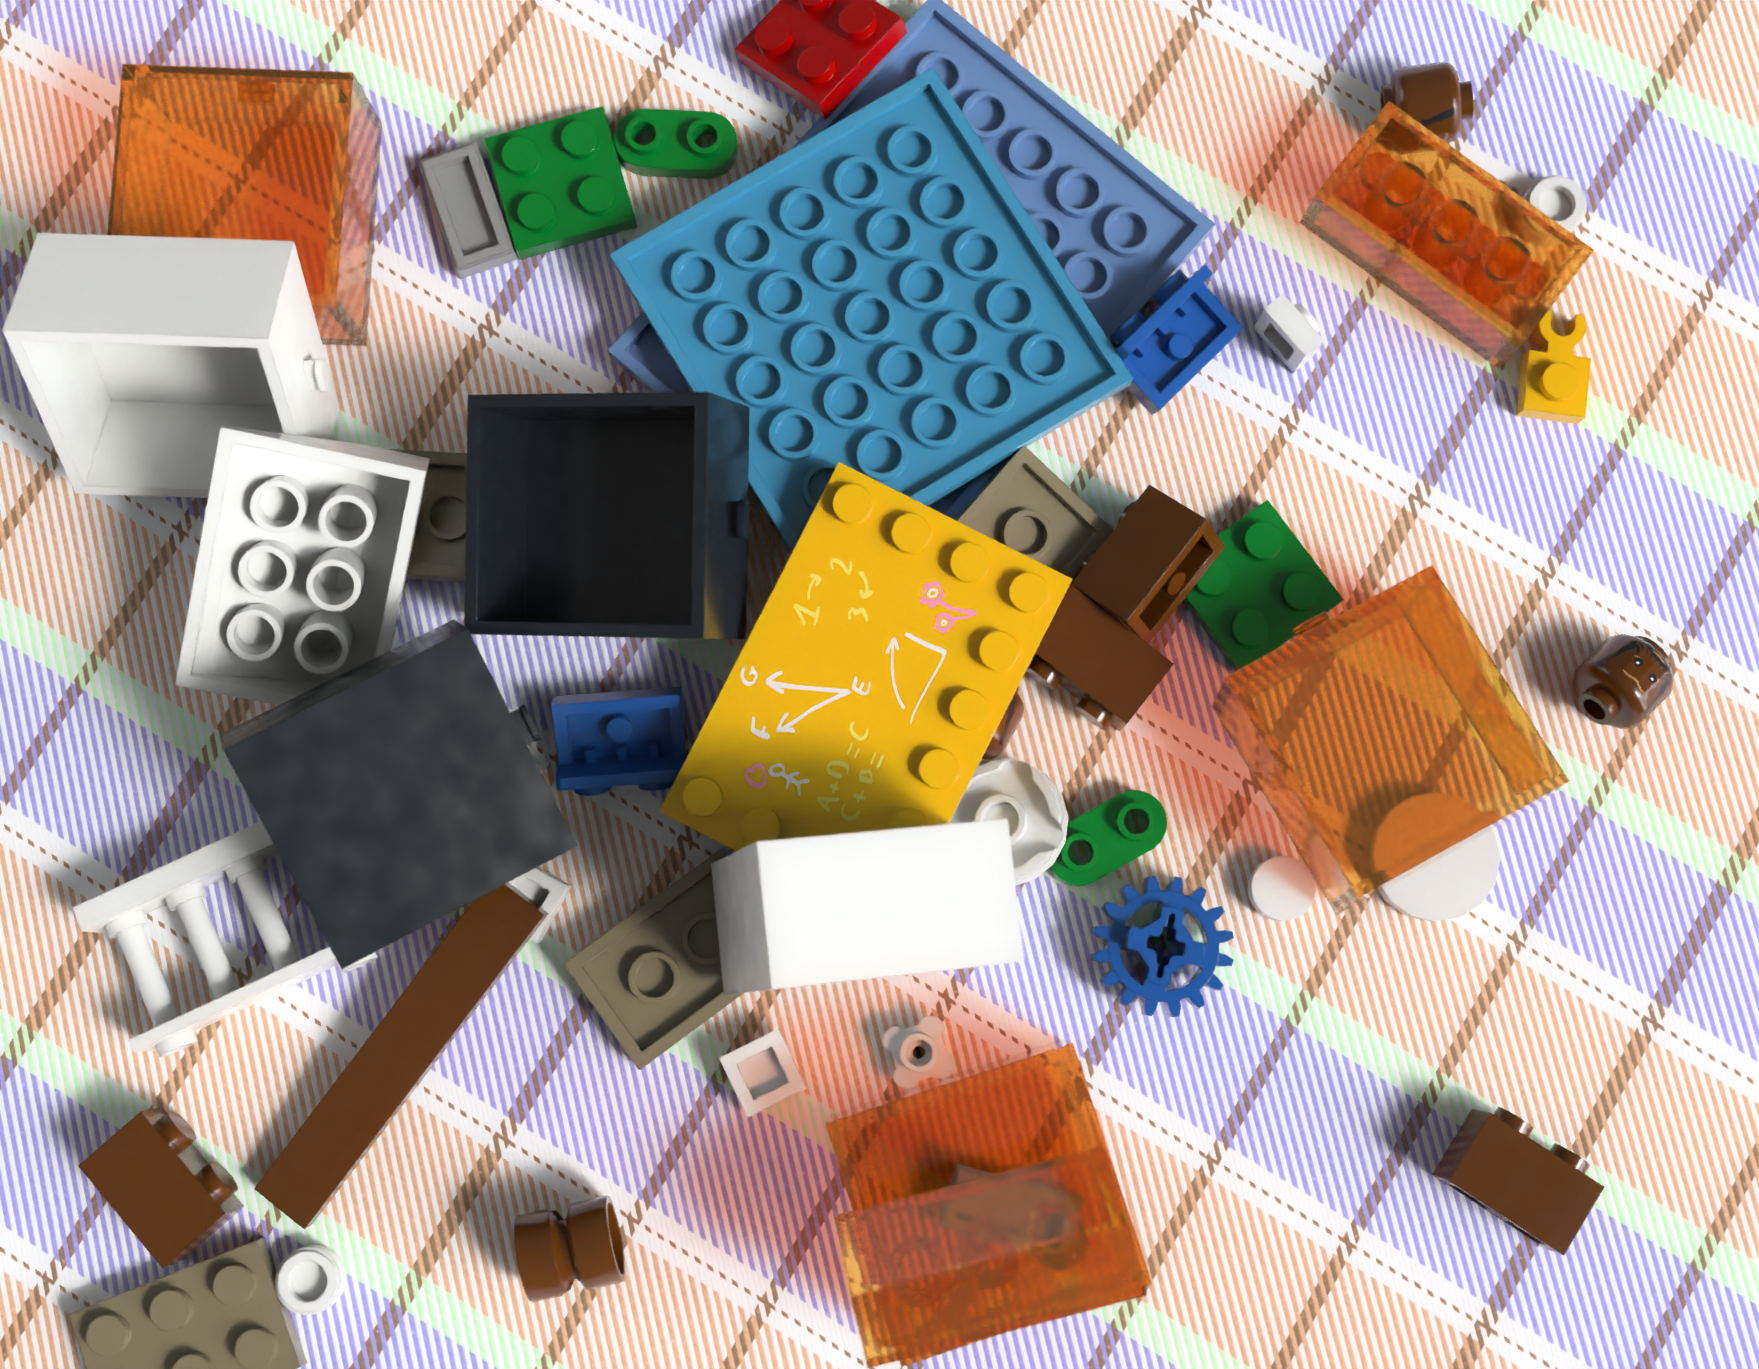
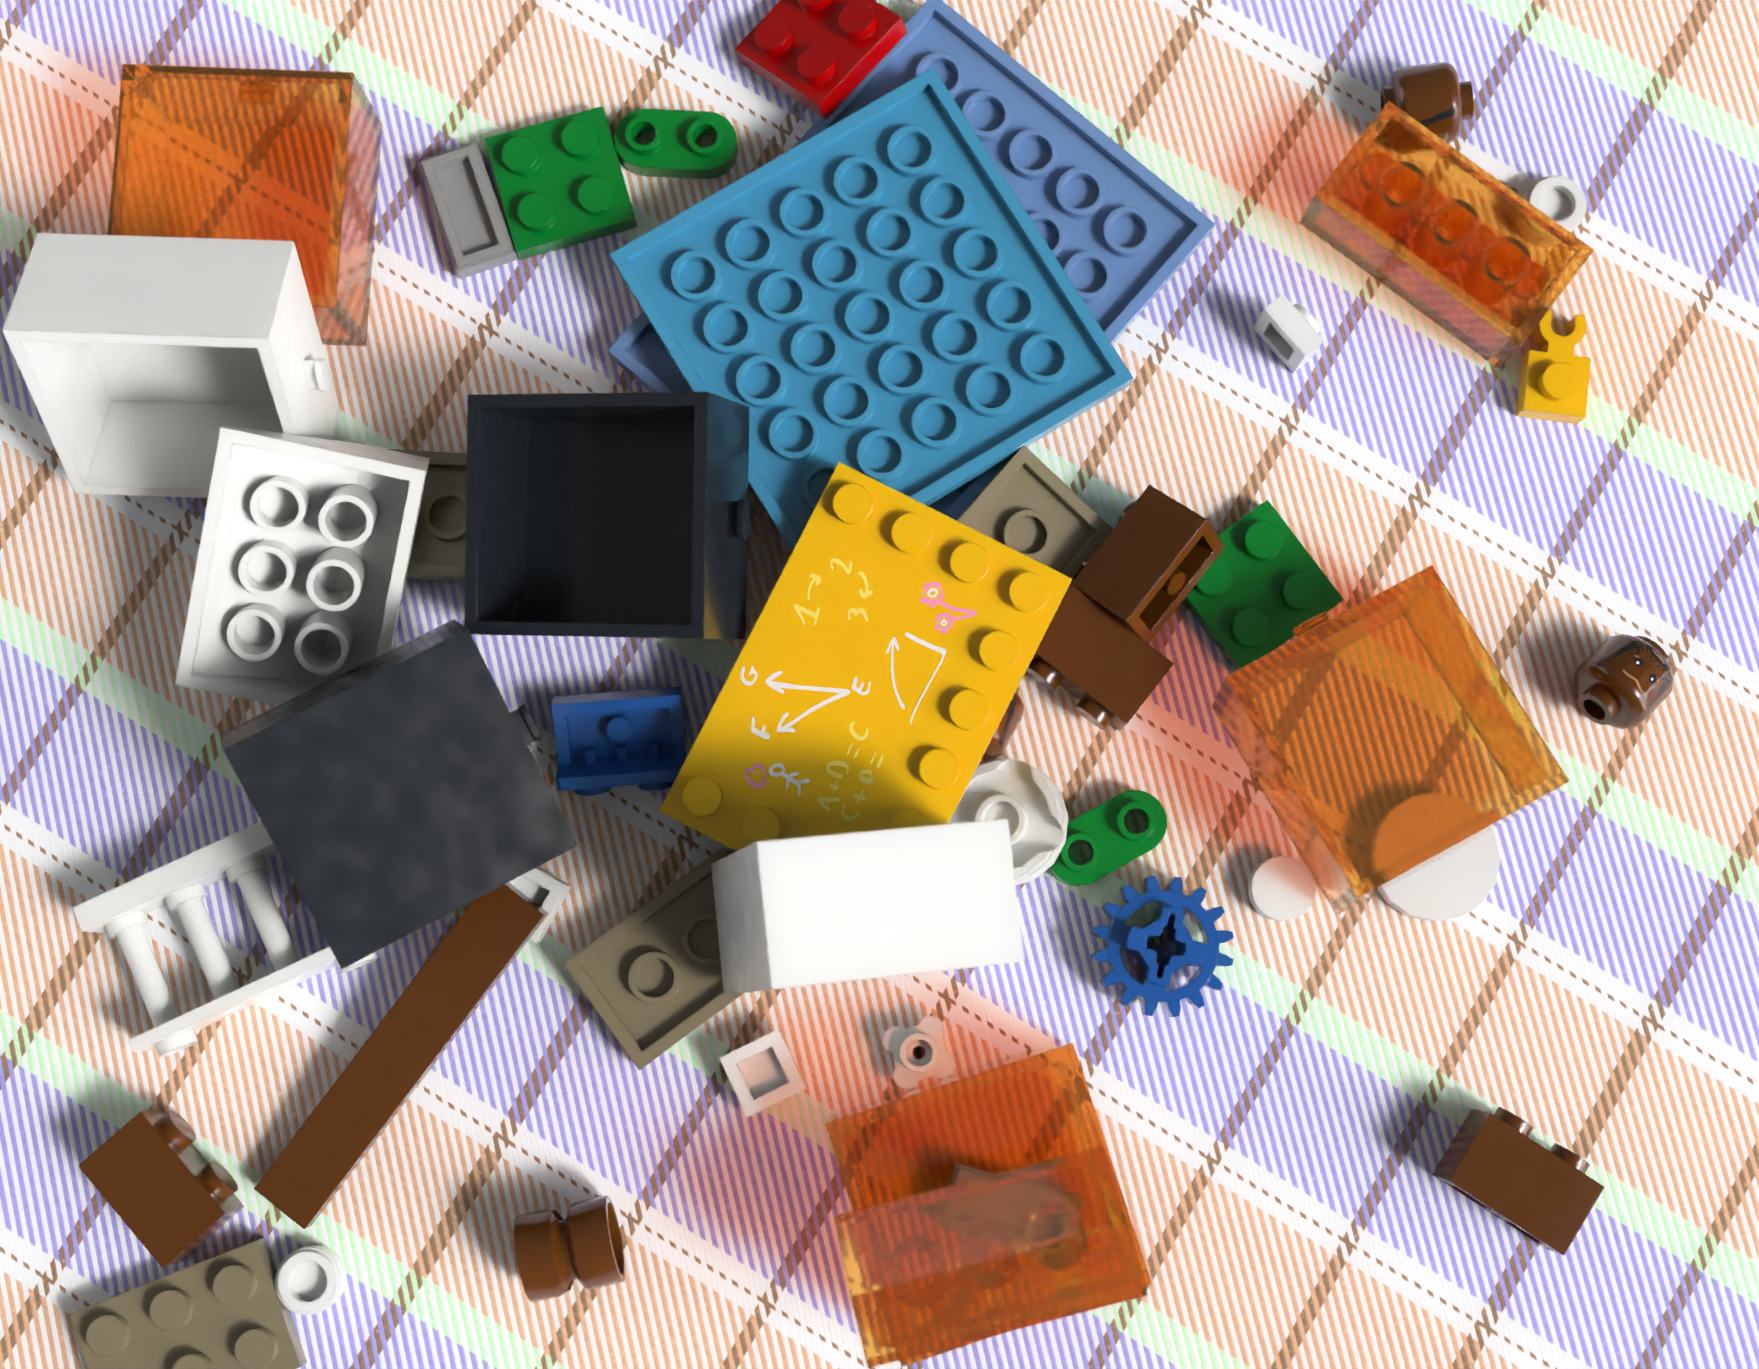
blue bracket [1109,264,1244,415] -> none

